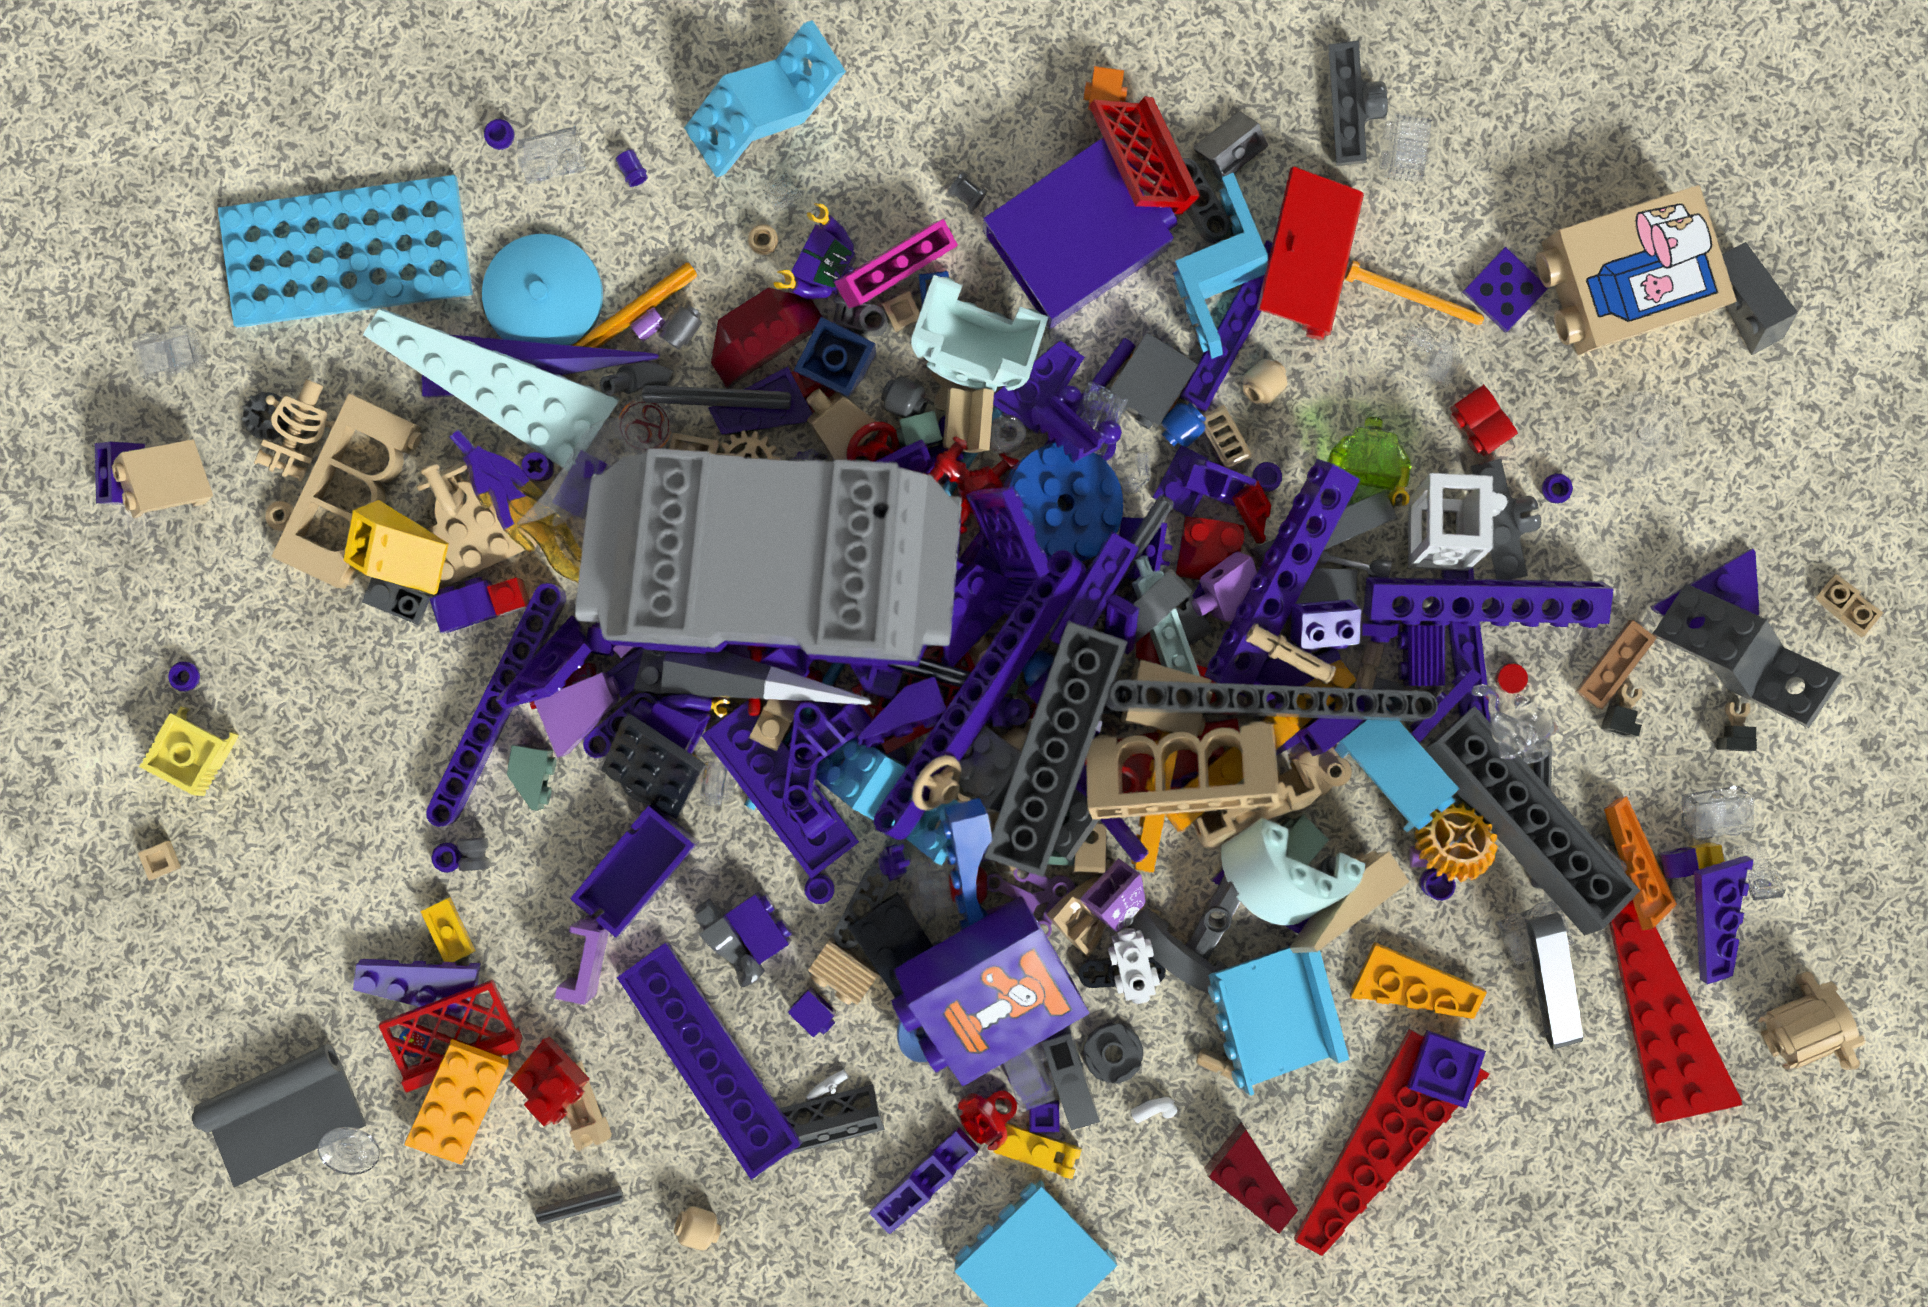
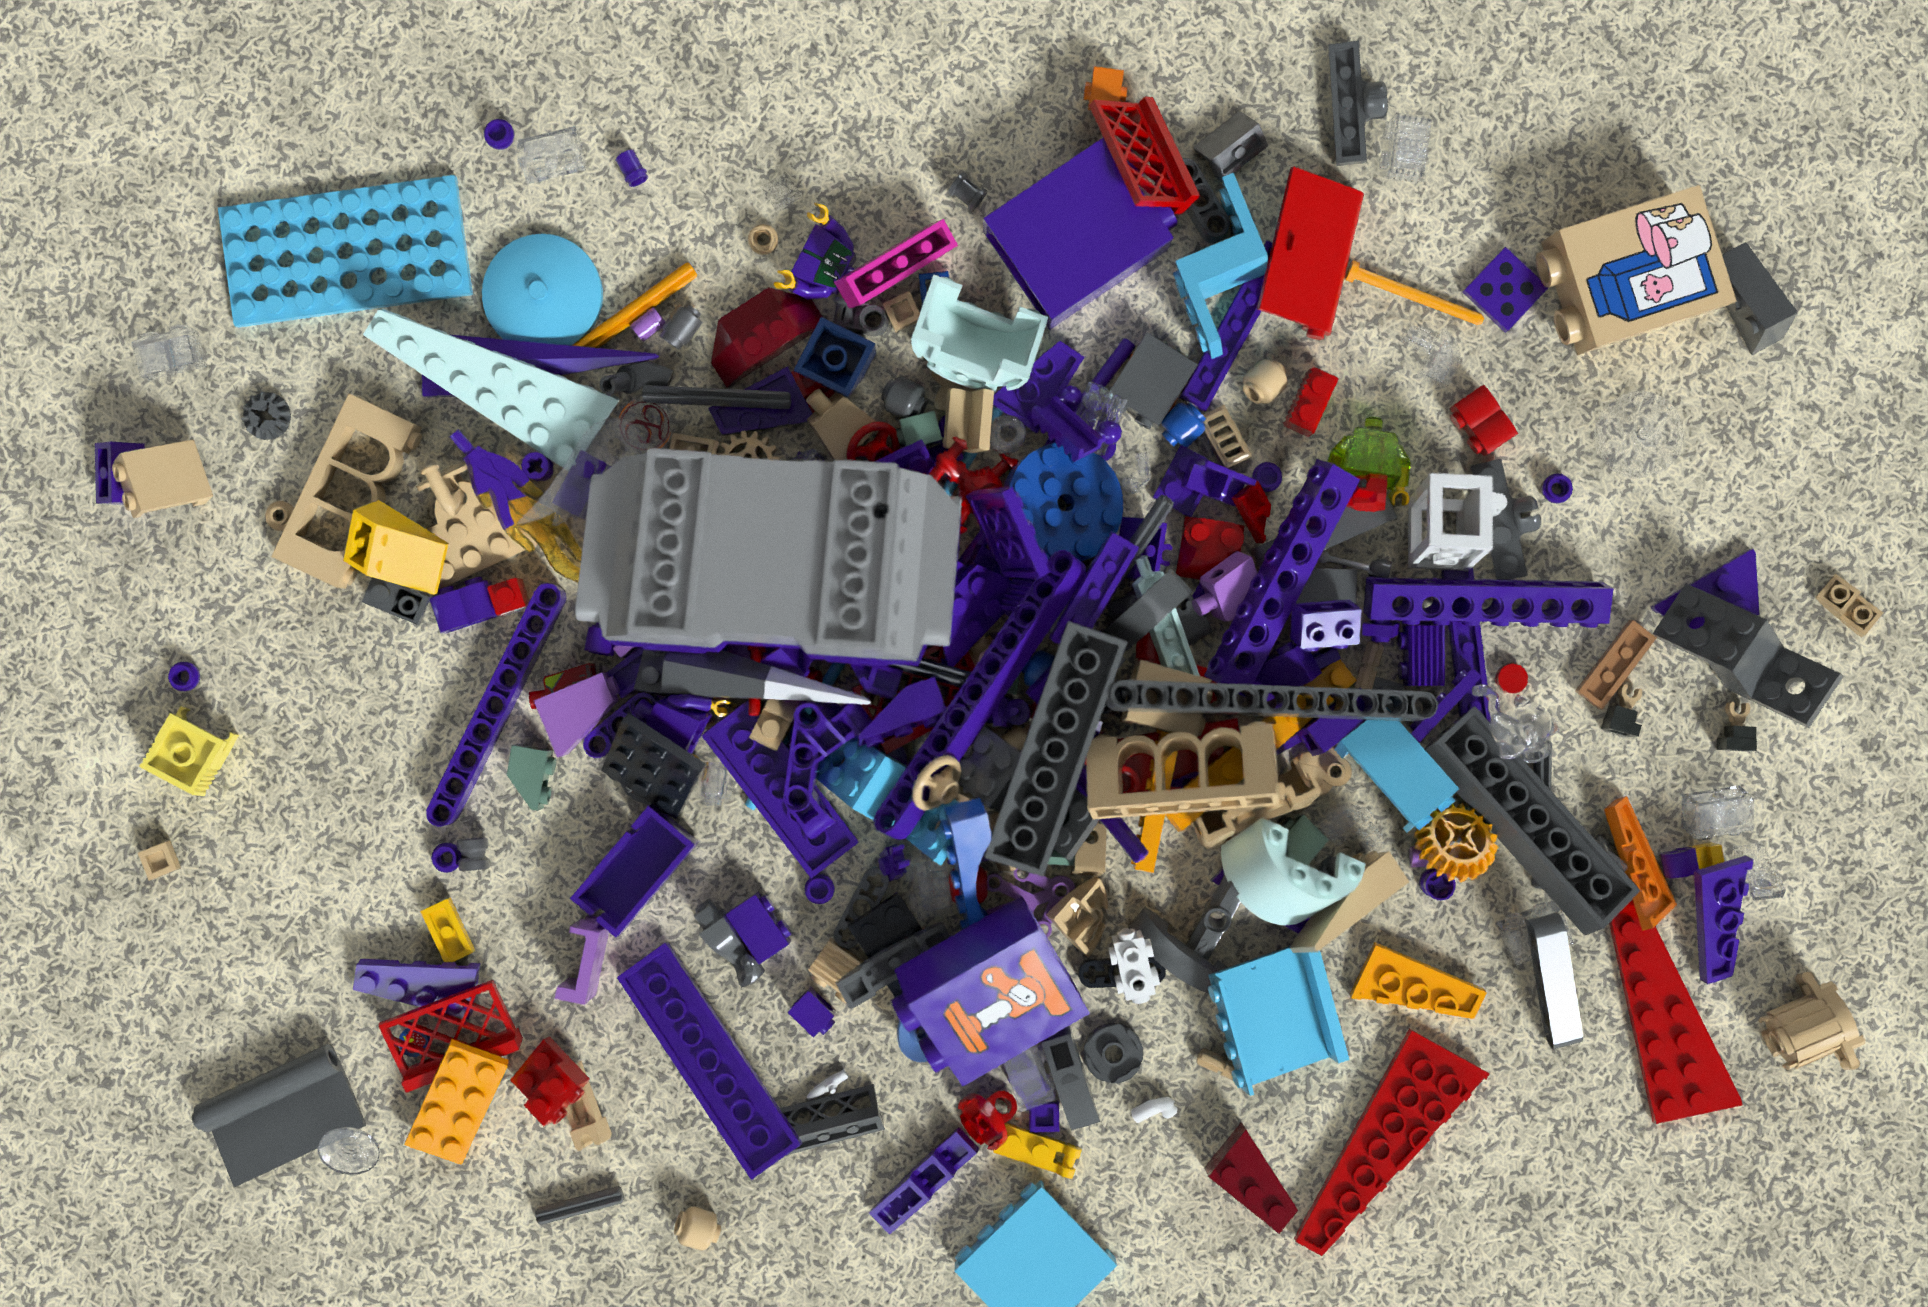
tan torso [254,379,335,482] -> none
dark purple wing [496,615,591,709] -> none
medium azure bracket [684,20,846,178] -> none
medium lavender torso [1080,858,1146,932] -> none
dark purple tile [1104,594,1139,655] -> none
tan pin [1245,624,1336,684] -> none
dark purple tile [1407,1030,1486,1109] -> none
none -> dark grey slope [835,921,950,1010]
none -> red brick [1283,367,1339,437]
none -> clear brick [1313,803,1385,852]
none -> red rock [1346,473,1388,512]

